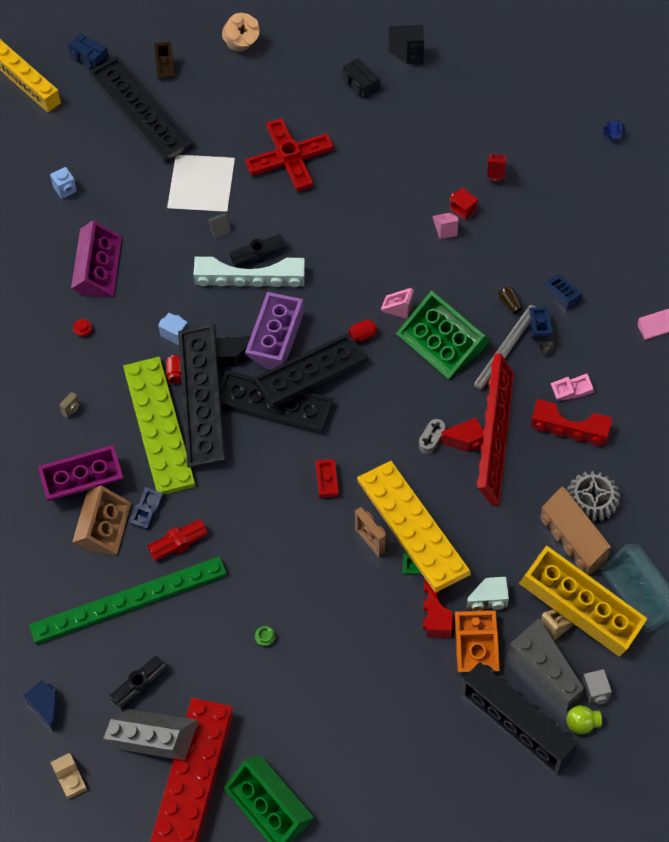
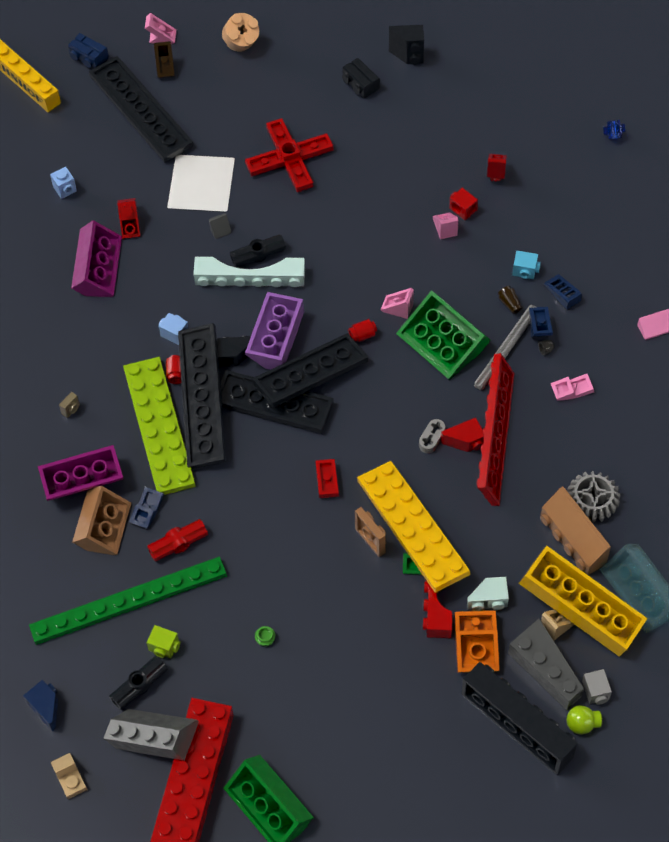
red plate [73,319,92,337] -> none
red arch [530,399,612,446] -> none
none -> red slope [117,198,140,239]
none -> bright pink slope [145,13,176,44]
none -> lime brick [146,625,180,659]
none -> medium azure brick [512,251,541,279]

